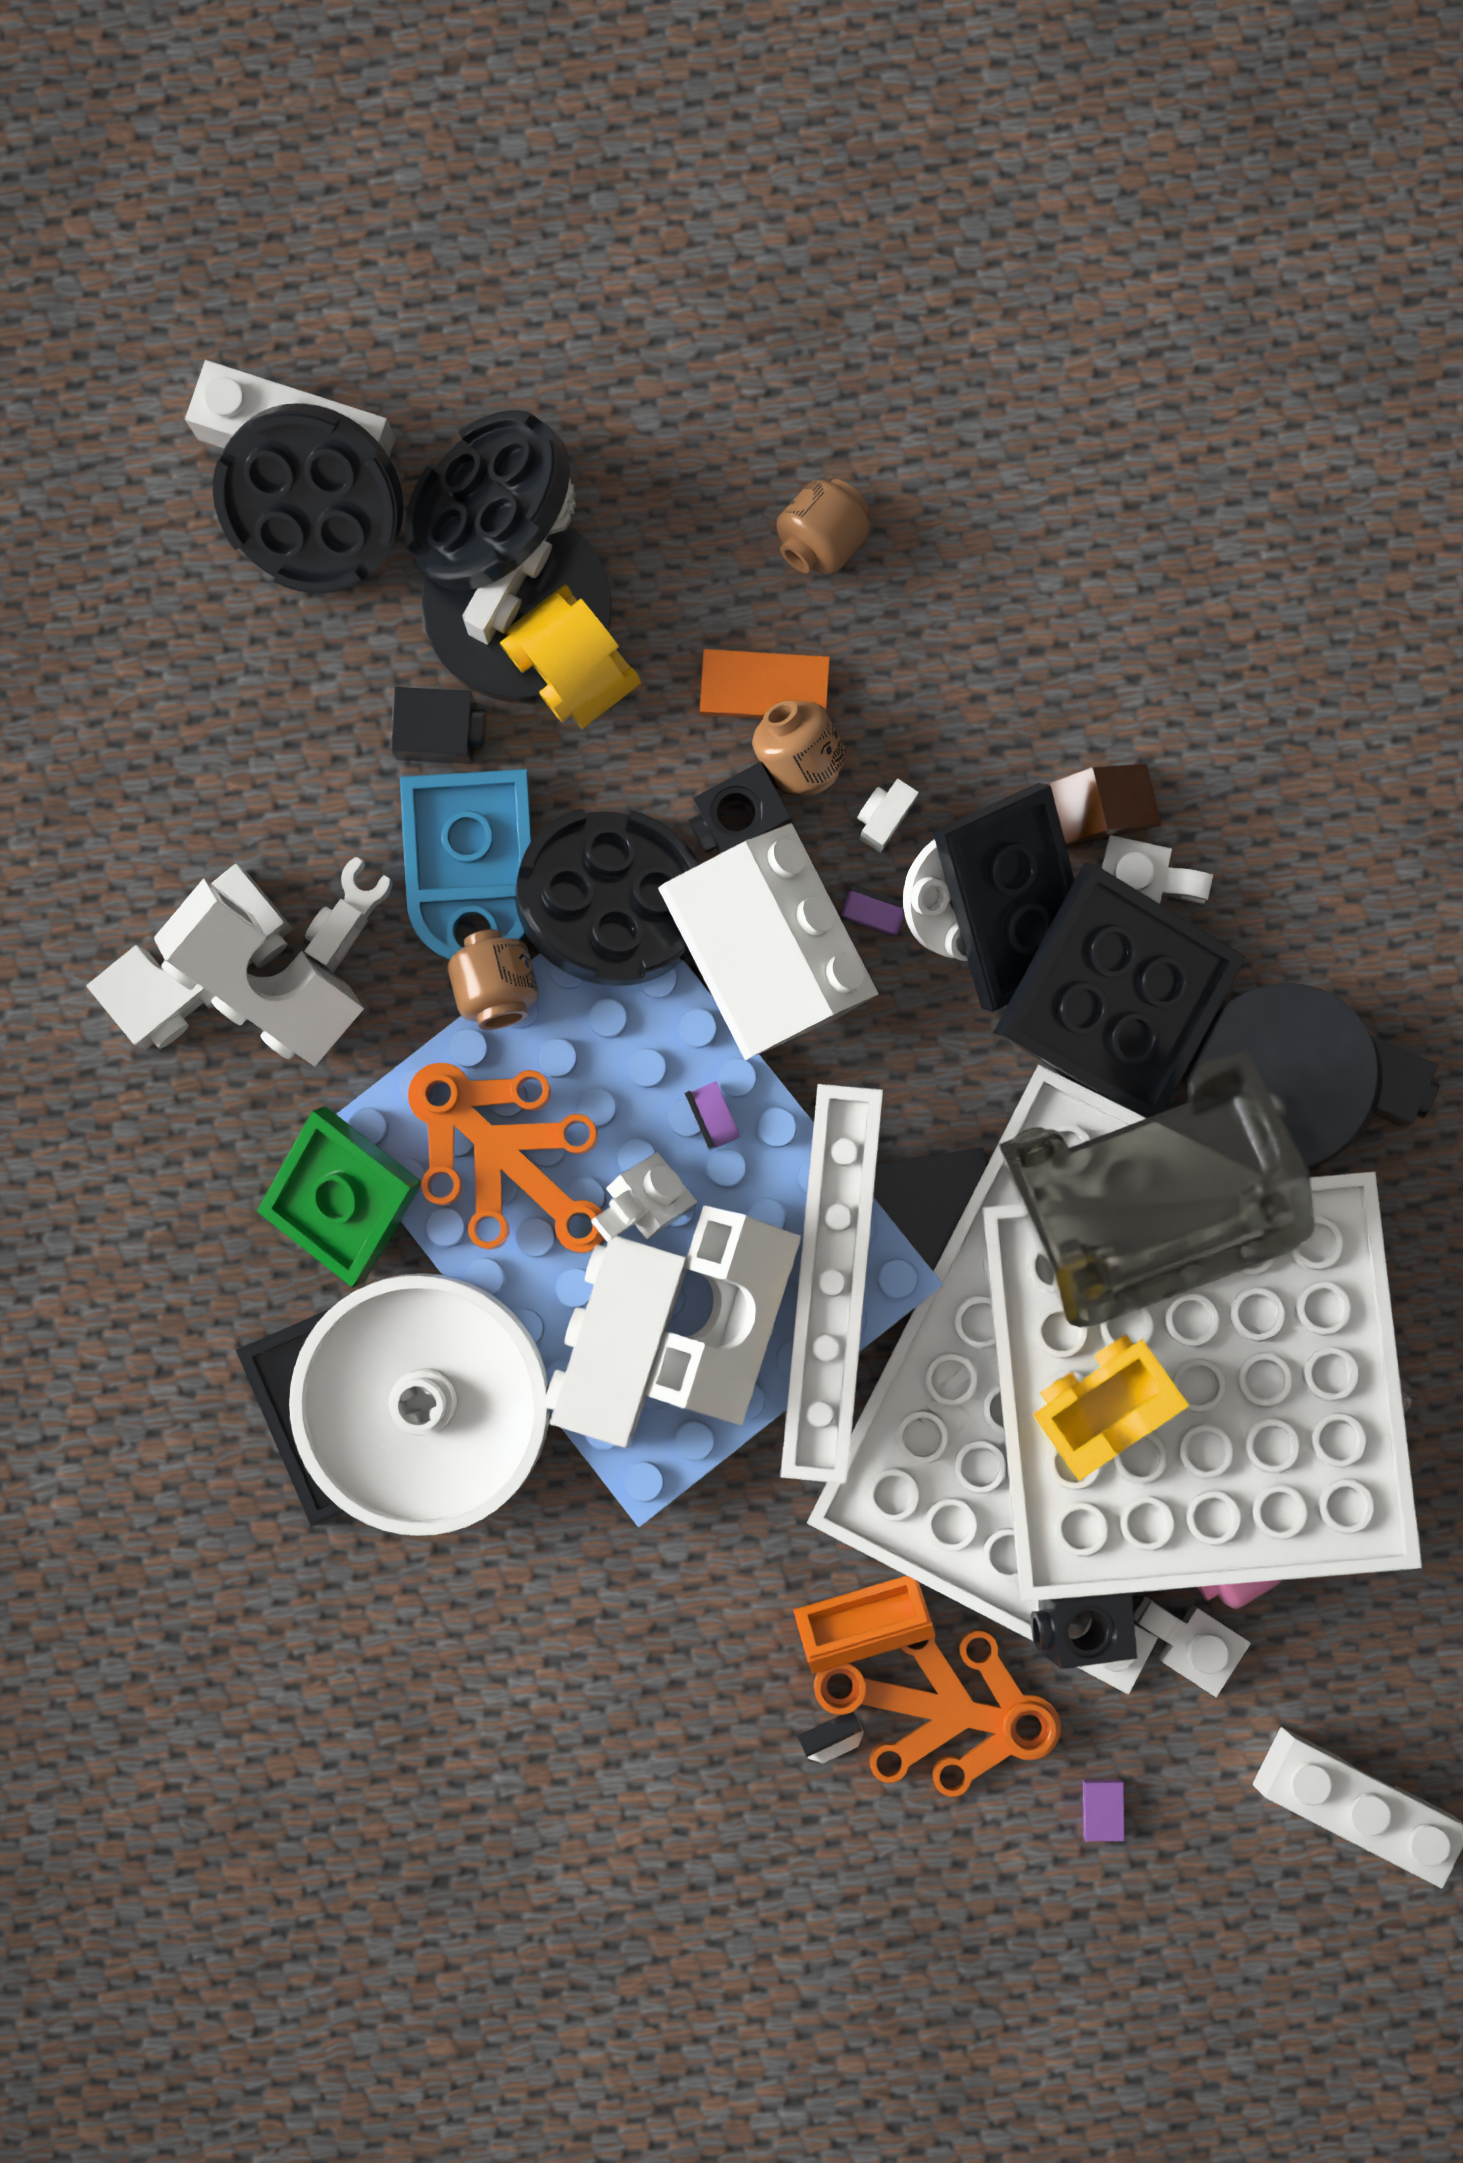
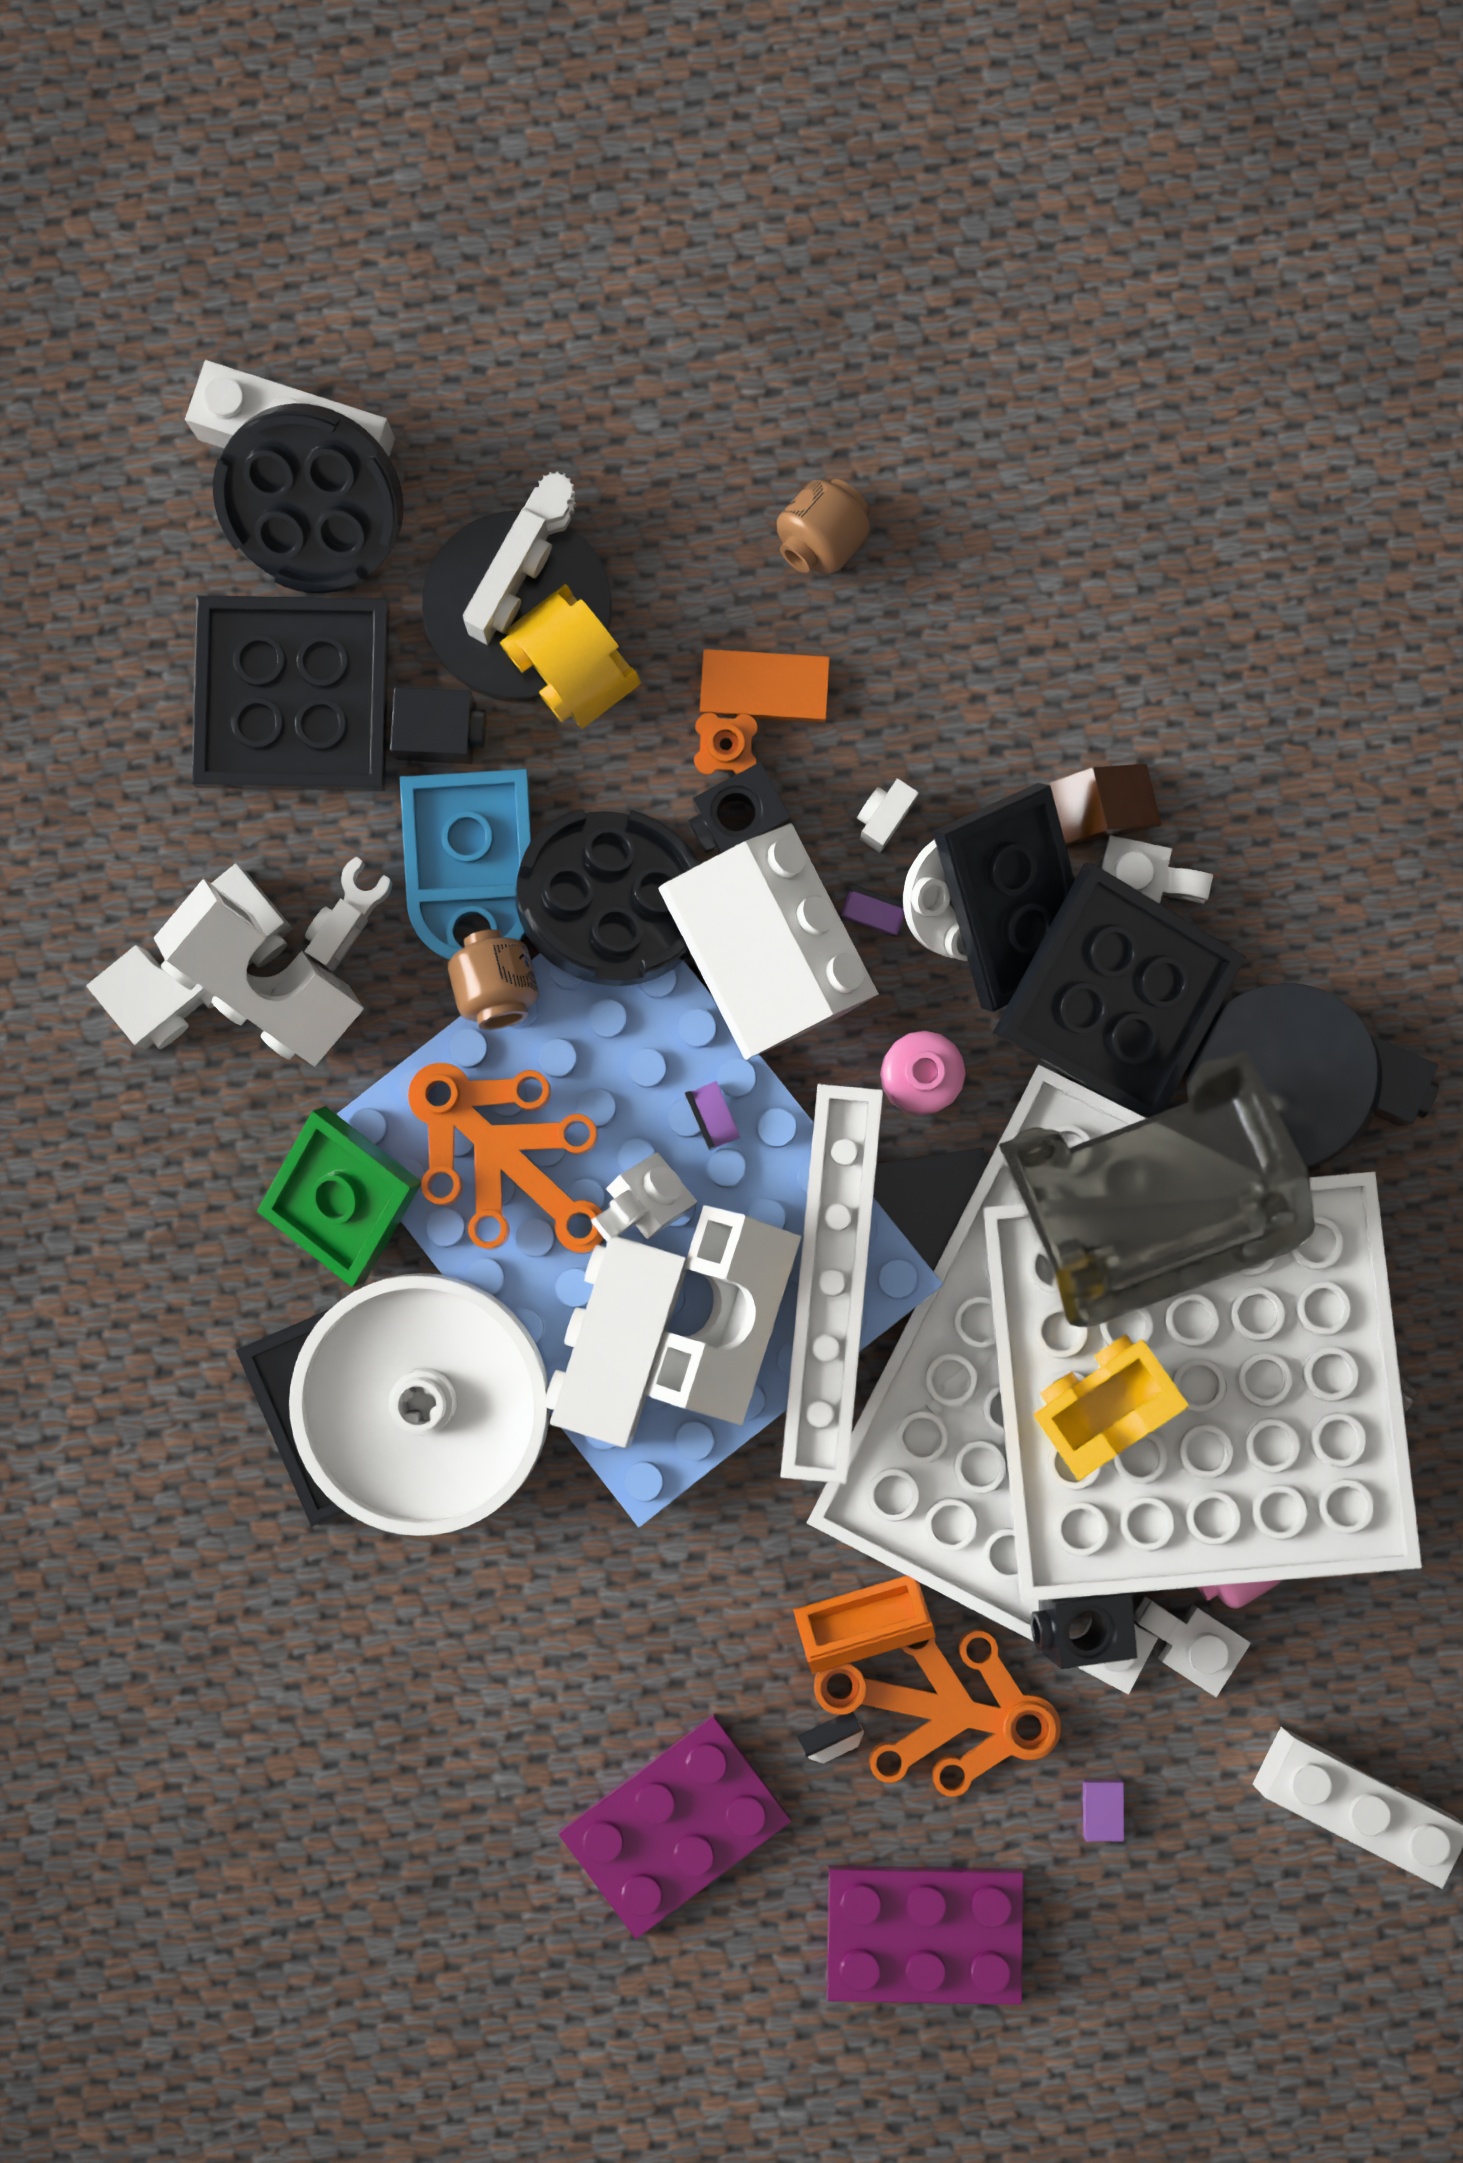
black tile [405,410,570,590] -> none
medium nougat head [752,700,846,796] -> none
none -> black plate [191,595,390,791]
none -> magenta plate [558,1714,791,1939]
none -> orange plate [694,712,758,775]
none -> magenta plate [827,1865,1023,2005]
none -> bright pink head [880,1031,966,1116]

